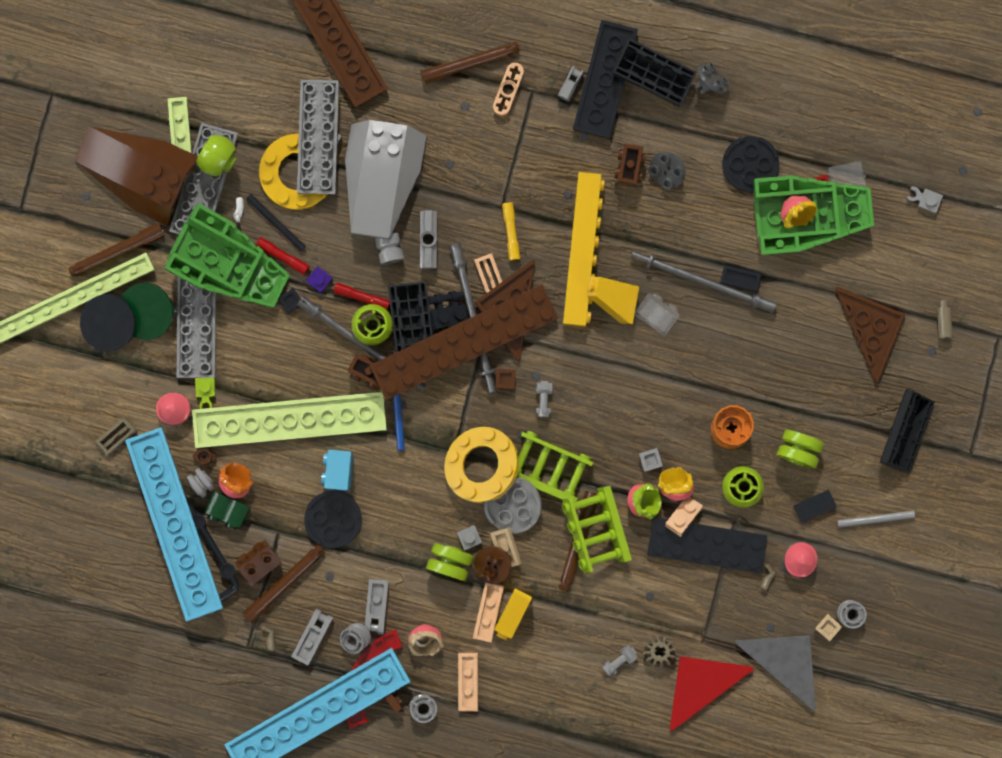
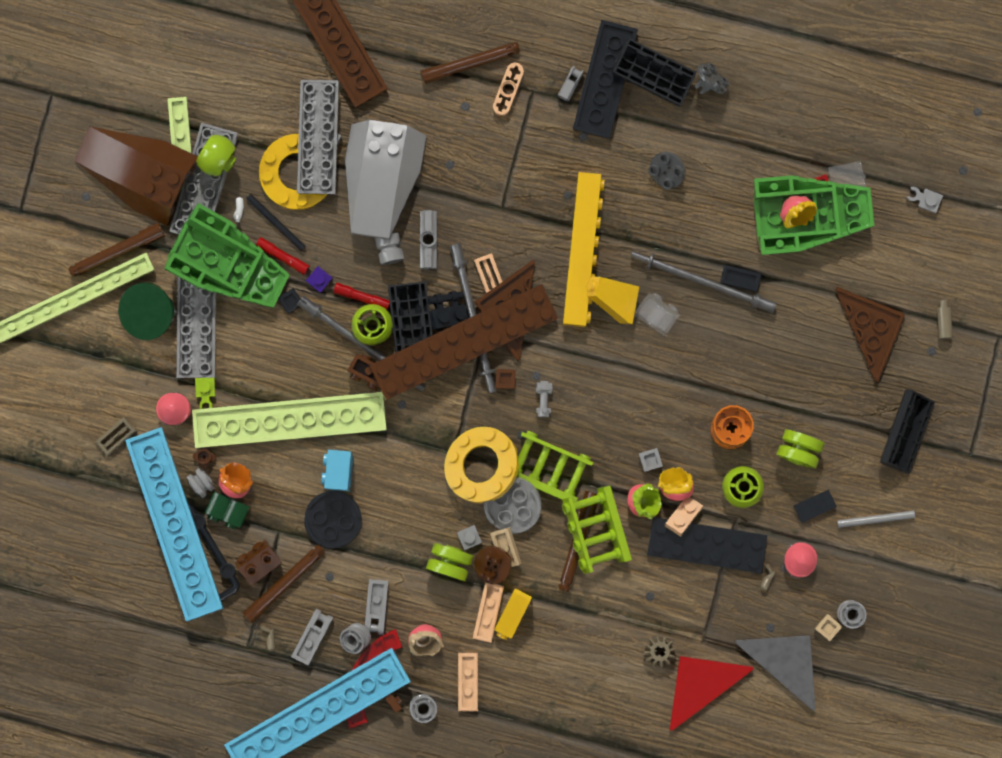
black tile [80,294,137,352] -> none
blue bar [393,394,405,451] -> none
yellow piece [502,202,521,261] -> none
light grey bar [602,645,638,676] -> none
reddish brown brick [614,143,646,188] -> none
black tile [722,136,779,193] -> none

